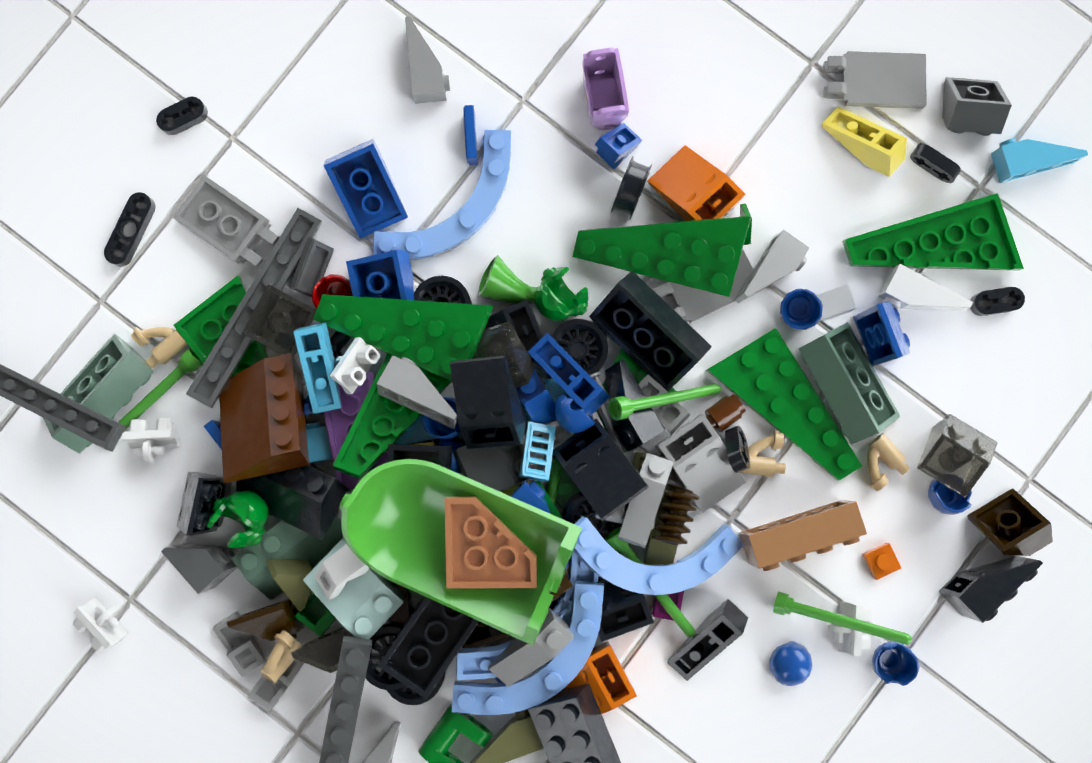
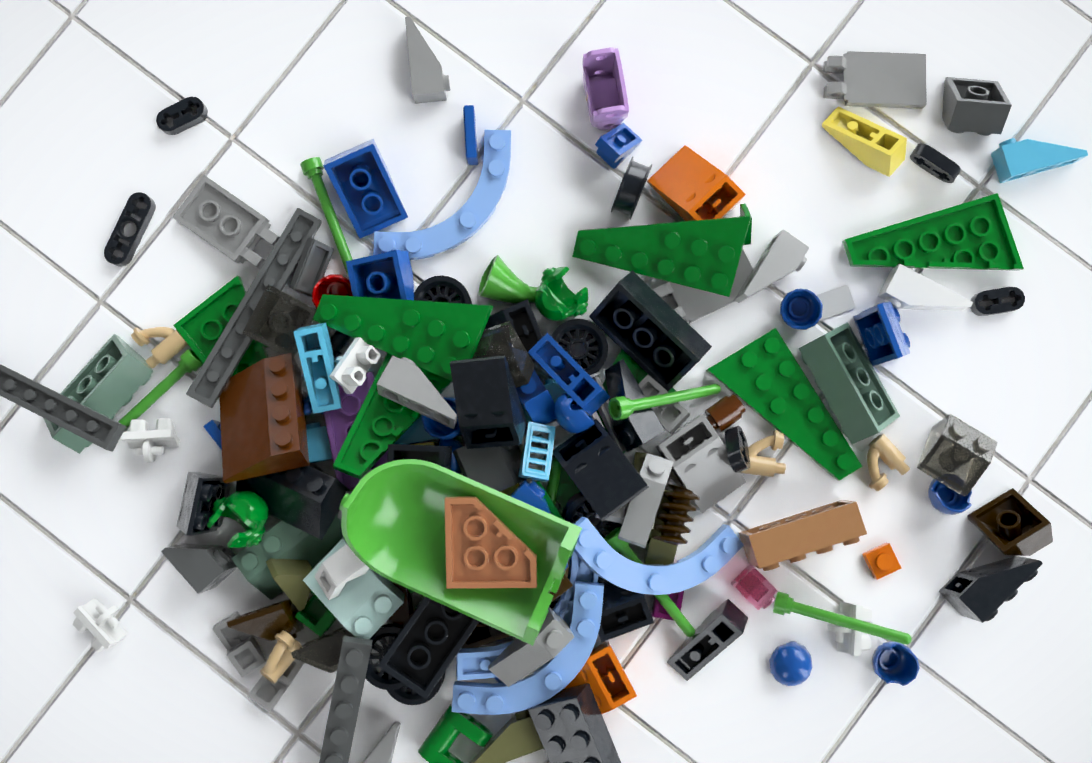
none -> bright green piece [300,157,353,278]
none -> clear pink brick [730,565,778,611]

